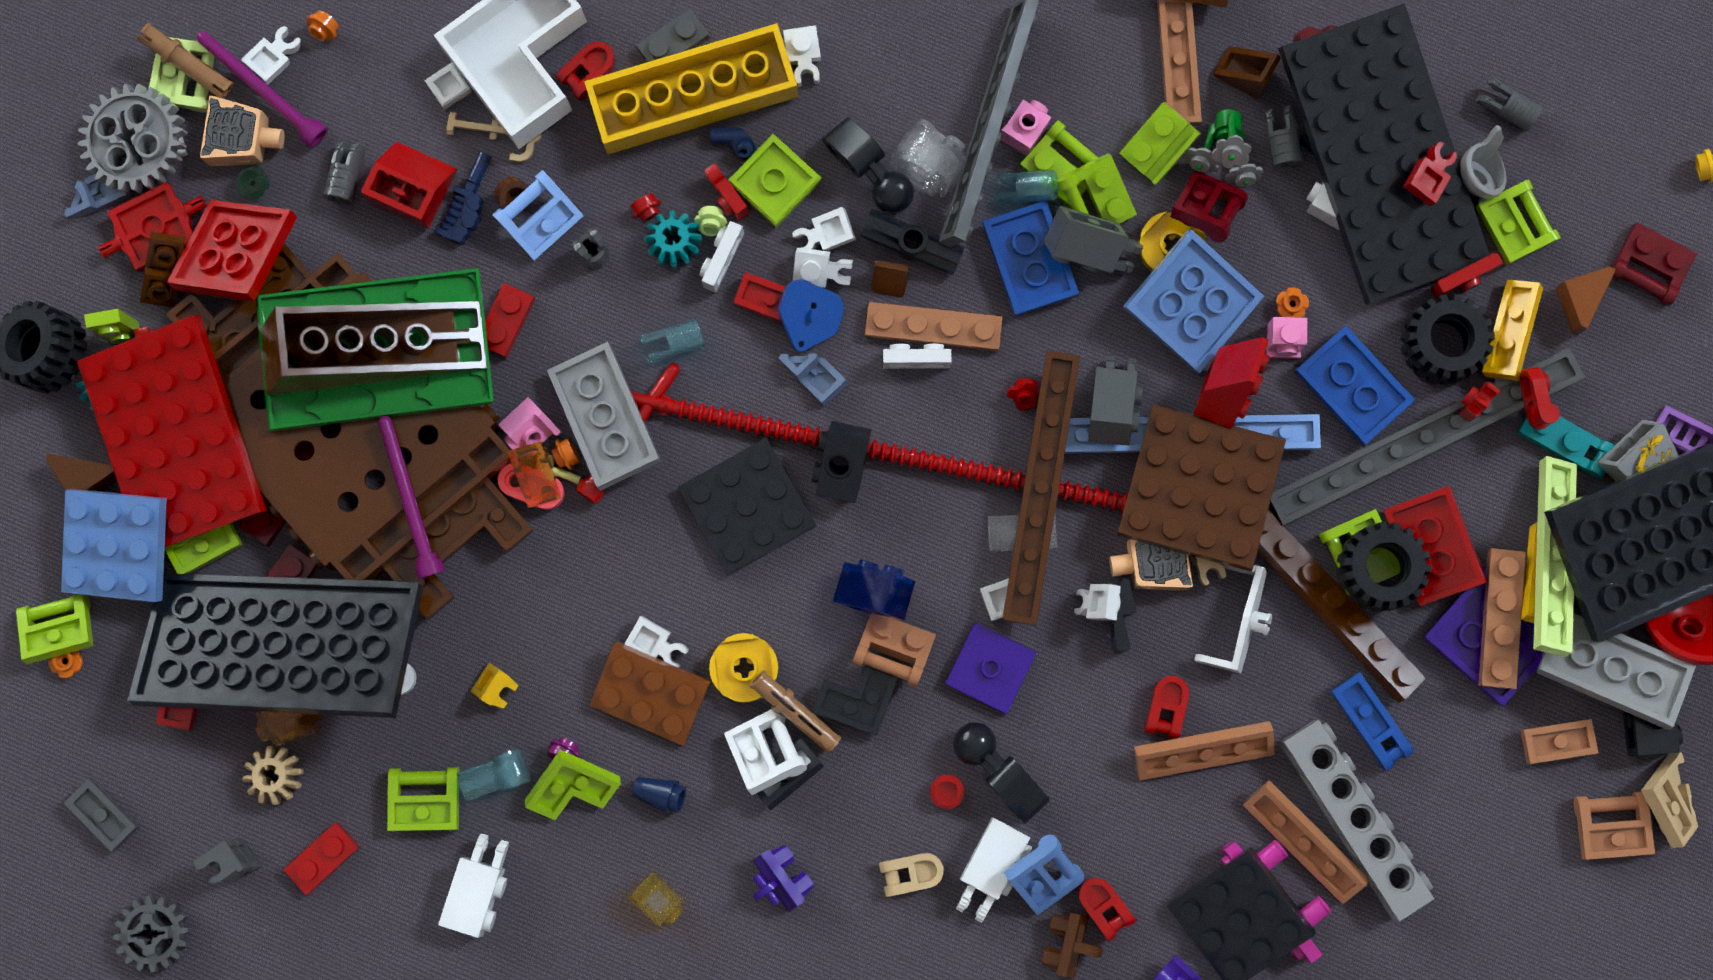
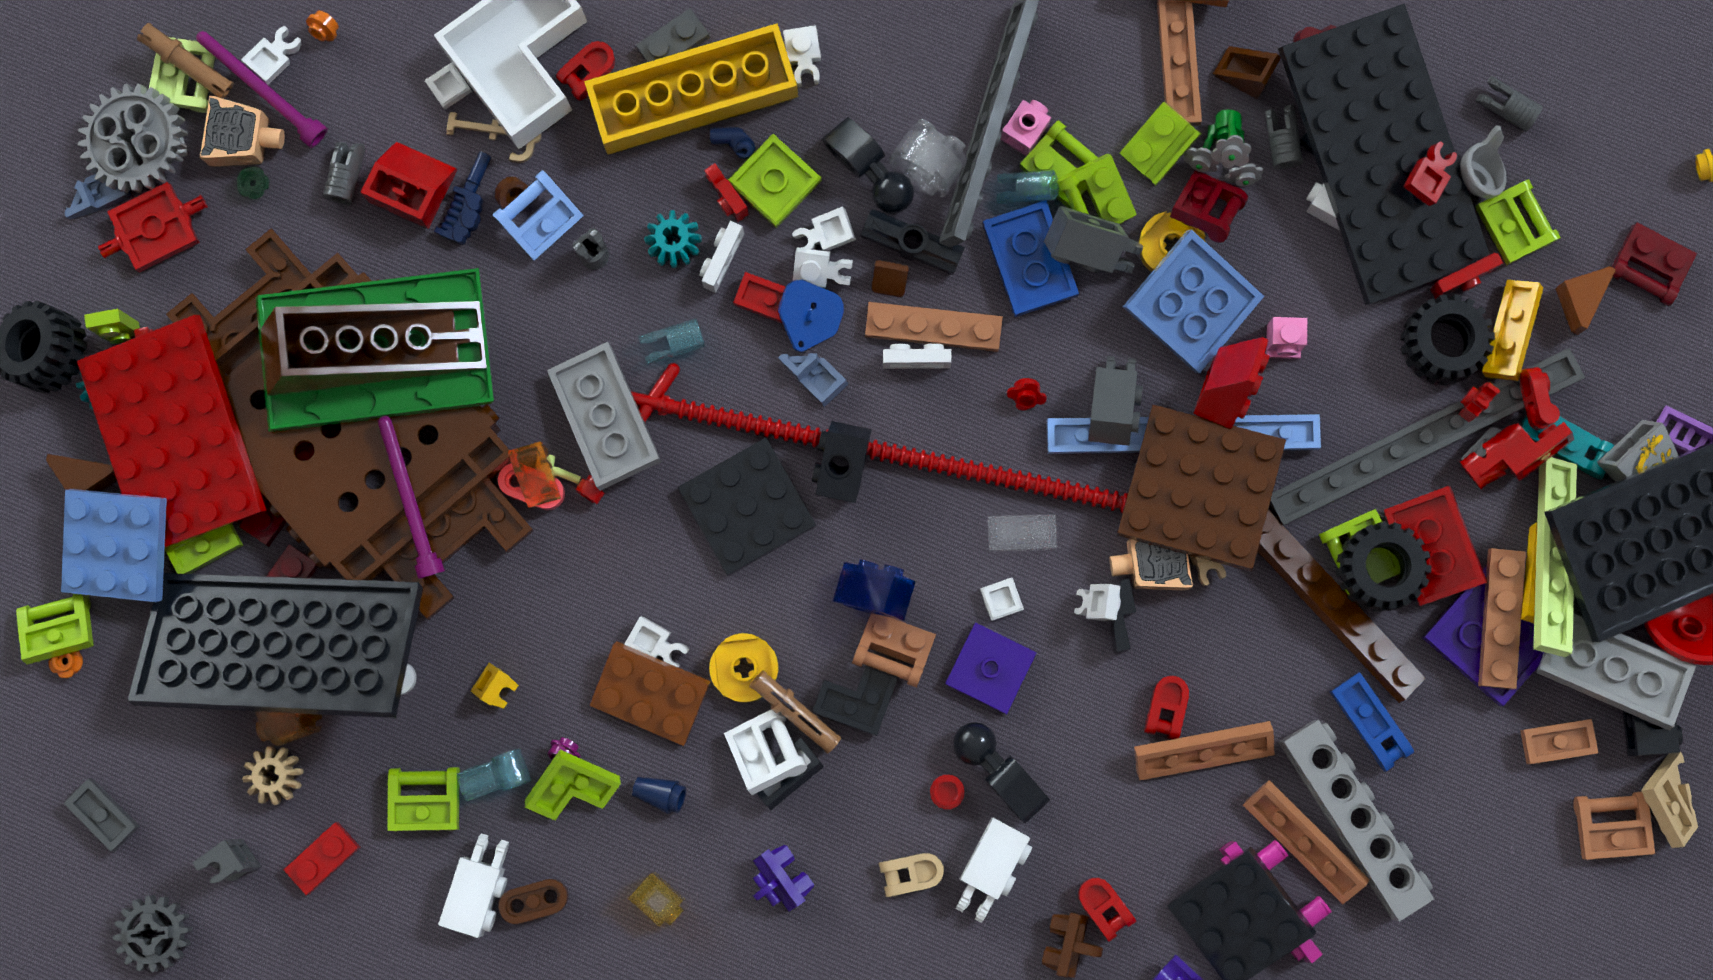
reddish brown slope [140,232,185,308] -> none
red plate [155,707,198,731] -> none
red plate [167,200,297,302] -> none
red plate [485,283,535,359] -> none
bright pink brick [498,397,561,456] -> none
orange plate [552,438,581,470] -> none
red plate [630,193,661,222] -> none
yellowish green plate [694,206,727,236] -> none
reddish brown plate [1002,350,1080,626] -> none
medium blue plate [1003,834,1084,915] -> none
white piece [1194,564,1272,674] -> none
orange plate [1276,287,1309,318] -> none
blue plate [1294,325,1415,446] -> none
none -> reddish brown plate [499,879,569,924]
none -> red plate [1460,422,1575,489]

